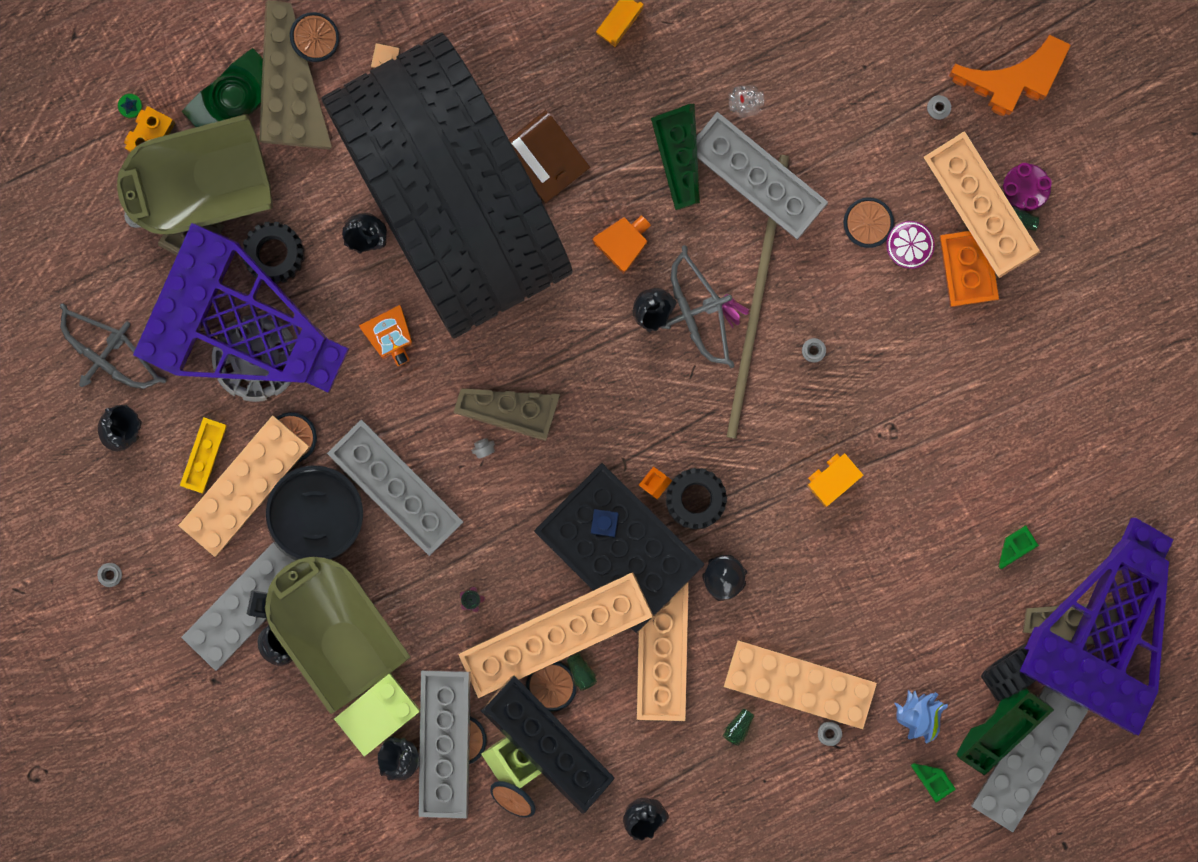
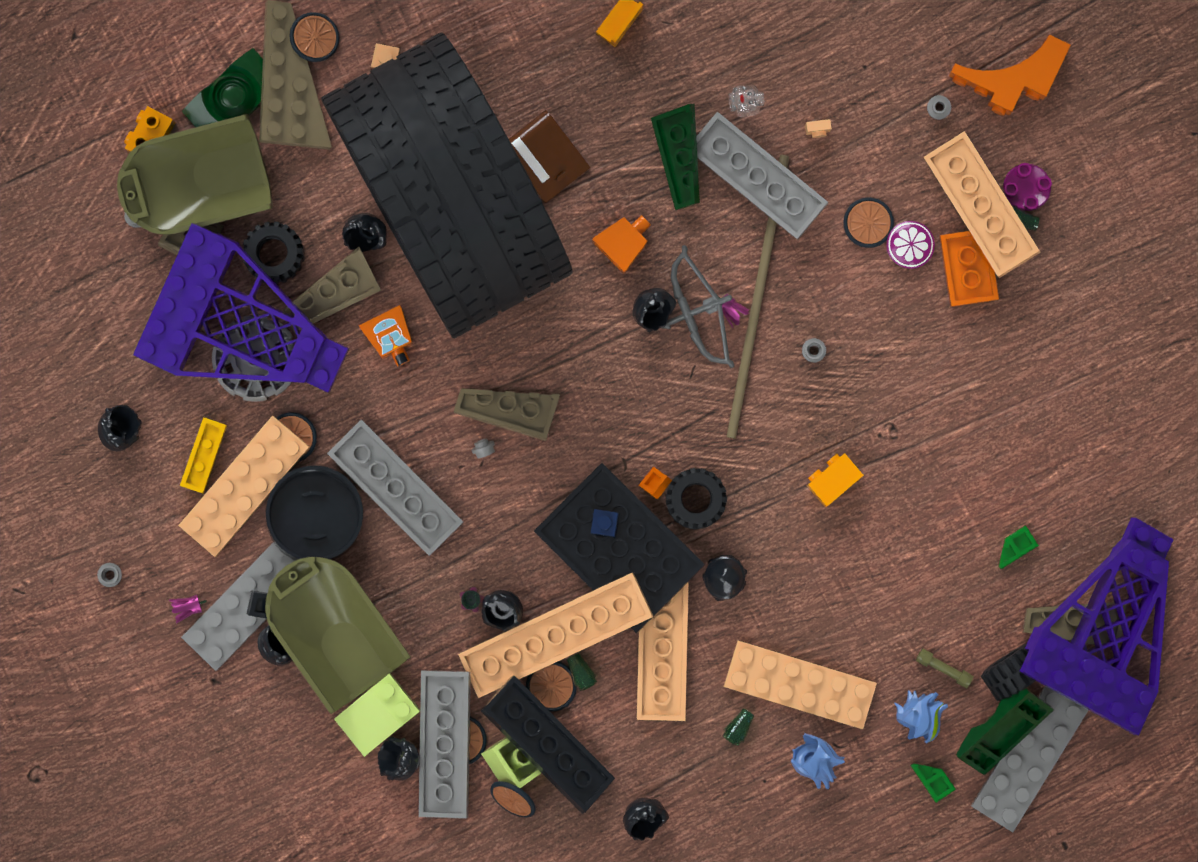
dark grey piece [60,303,167,389] -> none
green tile [118,94,143,119] -> none
light grey plate [818,722,842,746] -> none
none -> flat silver piece [169,594,207,624]
none -> dark tan wing [283,247,381,333]
none -> black hair [481,590,523,632]
none -> medium blue hair [791,733,845,789]
none -> light nougat plate [805,119,832,138]
none -> olive bar [916,648,974,689]

